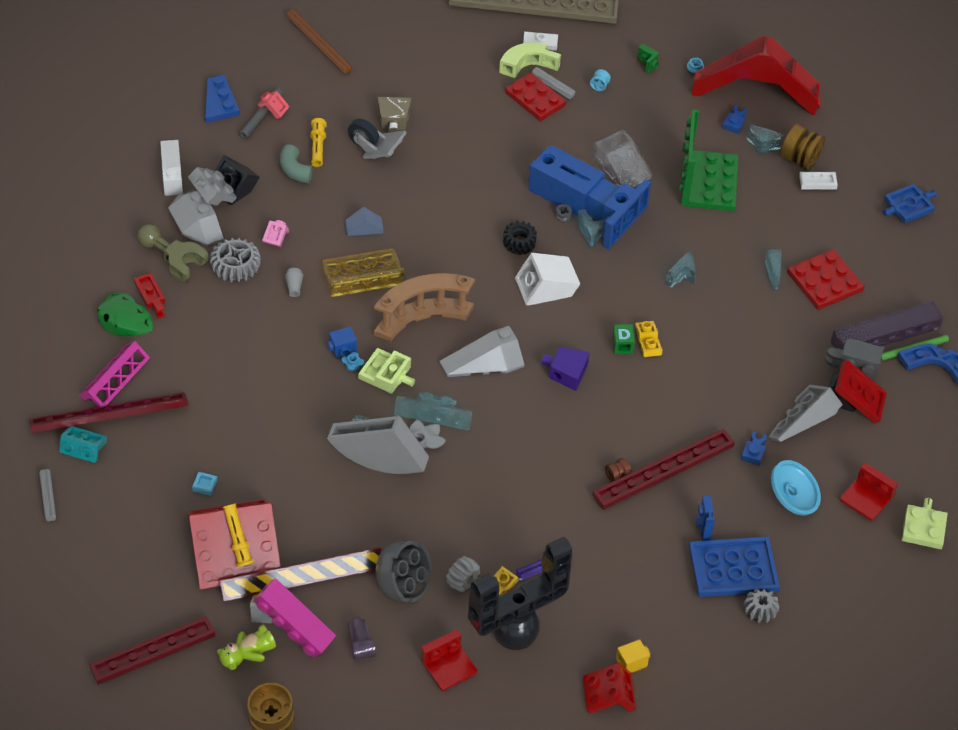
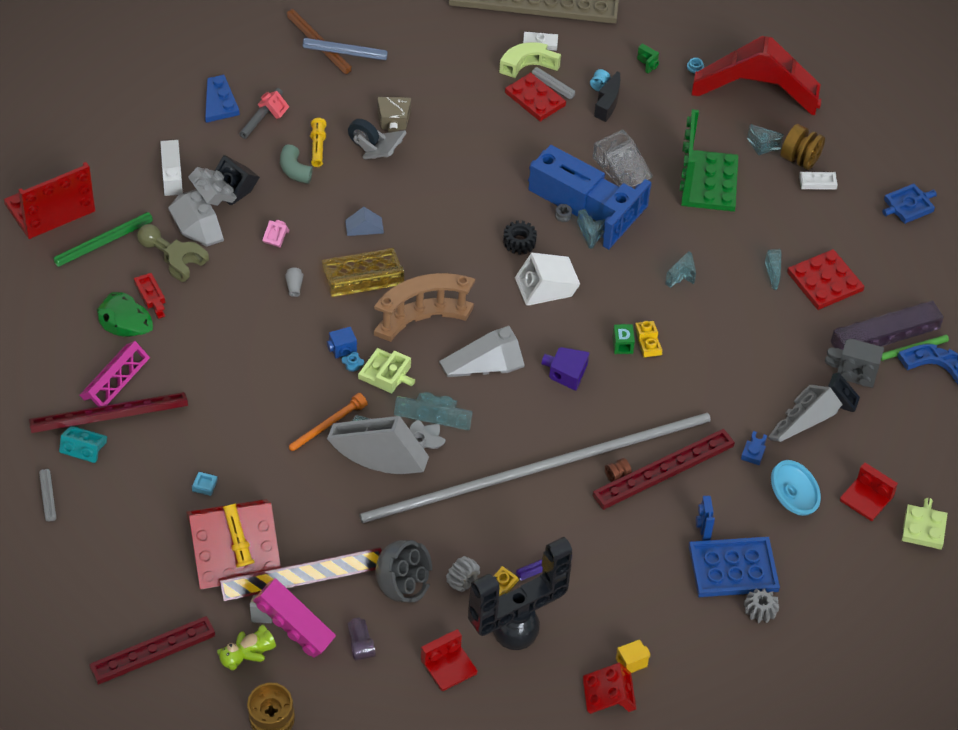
light grey gear [210,237,261,283] -> none
blue plate [722,105,748,134] -> none
red plate [835,360,887,423] -> none
none -> red bracket [4,162,95,239]
none -> green axle [53,212,153,267]
none -> orange piece [289,393,368,451]
none -> sand blue axle [302,38,387,60]
none -> light grey piece [359,413,711,523]
none -> black slope [594,71,620,122]

